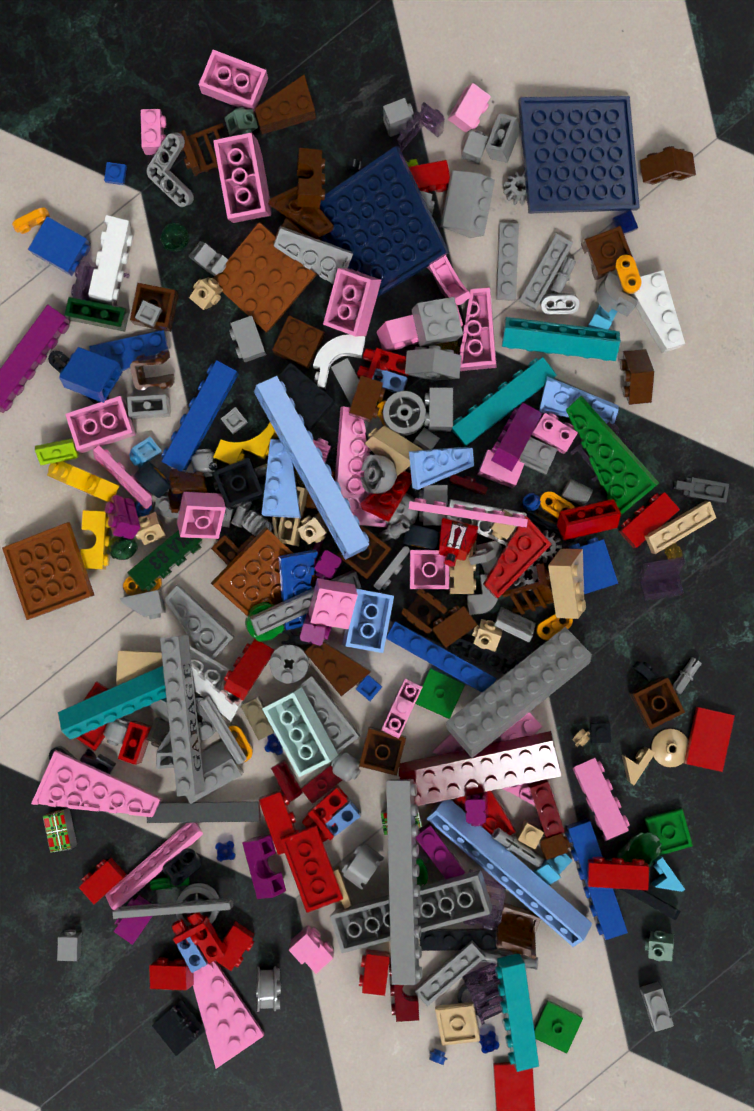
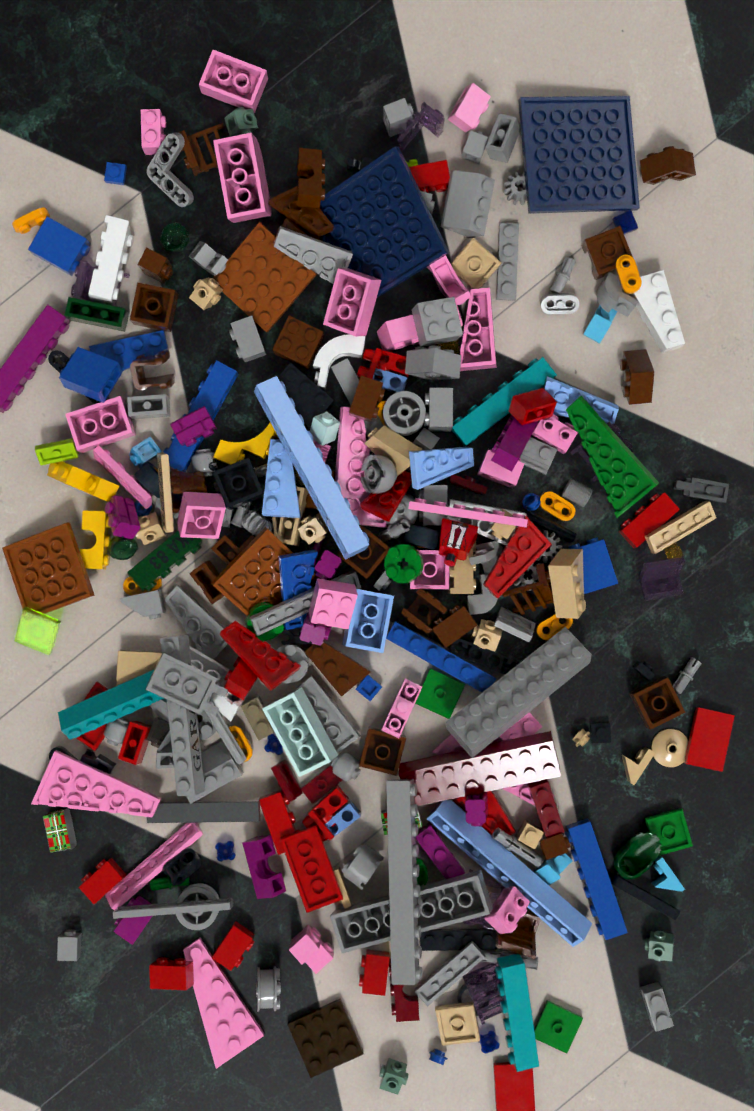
light grey plate [135,300,162,327] -> none
black hinge [152,1000,206,1056] -> none
red hips [172,912,228,973] -> none
light grey plate [221,407,248,434] -> none
reddish brown wedge [255,75,316,134] -> none
teal brick [502,317,621,361] -> none
light grey plate [519,234,573,310] -> none
red brick [557,499,621,540] -> none
bright pink wedge [573,758,630,842] -> none
red brick [587,857,649,890] -> none
none -> clear neon green tile [14,607,61,655]
none -> reddish brown brick [137,247,173,284]
none -> light grey tile [145,653,227,715]
none -> tan tile [157,452,174,533]
none -> magenta brick [170,406,217,447]
none -> reddish brown brick [189,560,224,604]
none -> red wing [220,621,301,691]
none -> dark brown plate [287,998,364,1078]
none -> light aqua brick [310,412,340,446]
none -> sand green brick [379,1058,409,1095]
none -> green plate [384,544,424,583]
none -> tan tile [451,238,502,289]
none -> bright pink brick [484,886,530,934]
none -> red brick [509,388,557,425]

